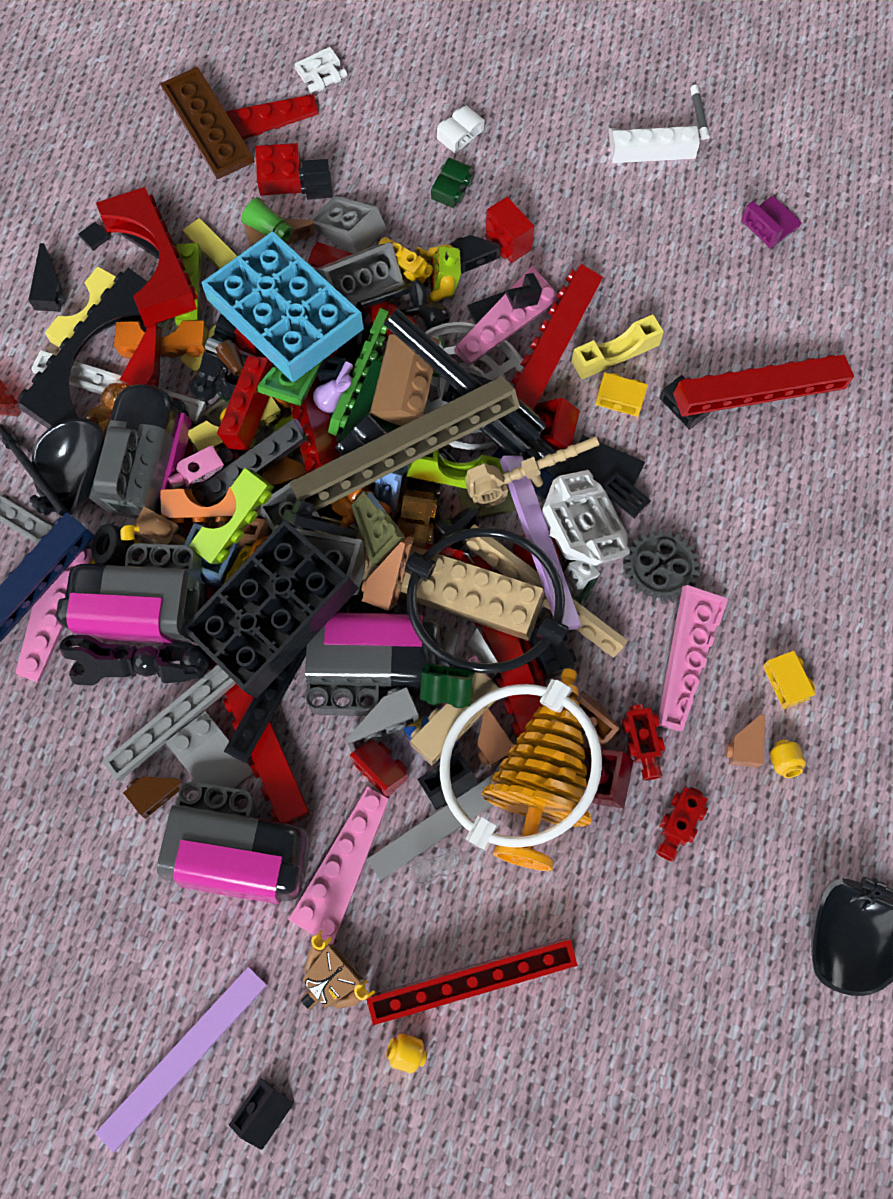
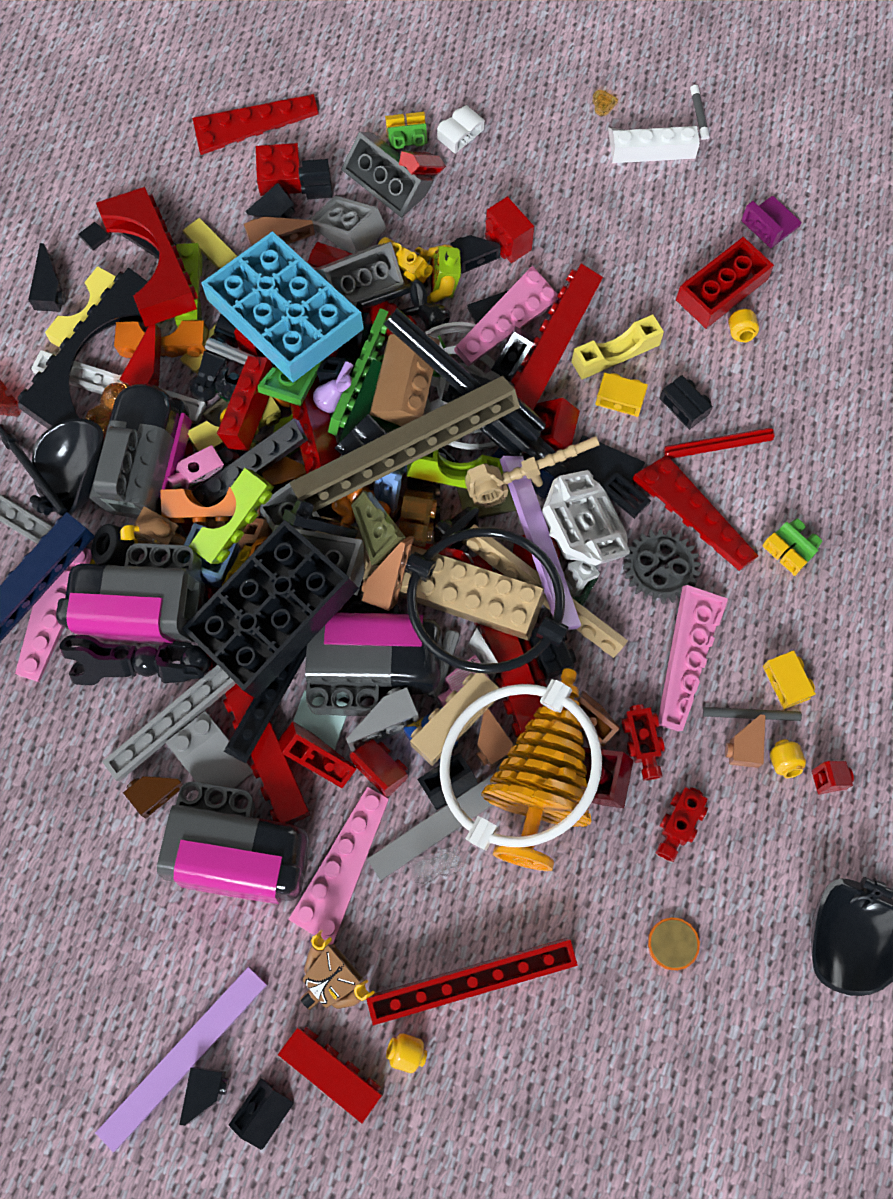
reddish brown plate [160,66,255,180] -> none
reddish brown cone [216,340,244,376] -> none
bright green plant [241,197,293,243] -> none
white plate [294,47,347,93] -> none
dark green brick [420,664,475,708] -> none
dark green brick [431,157,474,208] -> none
black panel [506,273,542,310] -> none
red brick [673,354,855,417] -> none
none -> black slope [179,1067,229,1126]
none -> black slope [245,183,298,218]
none -> red brick [277,1026,383,1124]
none -> red slope [278,721,357,788]
none -> light aqua tile [293,690,347,750]
none -> dark grey slope [341,132,434,218]
none -> bright green hips [385,112,427,149]
none -> piece [399,151,446,175]
none -> black slope [491,326,535,381]
none -> clear yellow tile [592,90,618,116]
none -> red wing [633,455,758,571]
none -> pearl gold tile [648,917,700,971]
none -> red axle [663,427,775,459]
none -> red brick [676,237,774,329]
none -> dark grey bar [703,707,802,721]
none -> yellow head [728,309,759,343]
none -> hips [762,518,822,576]
none -> red slope [811,761,854,795]

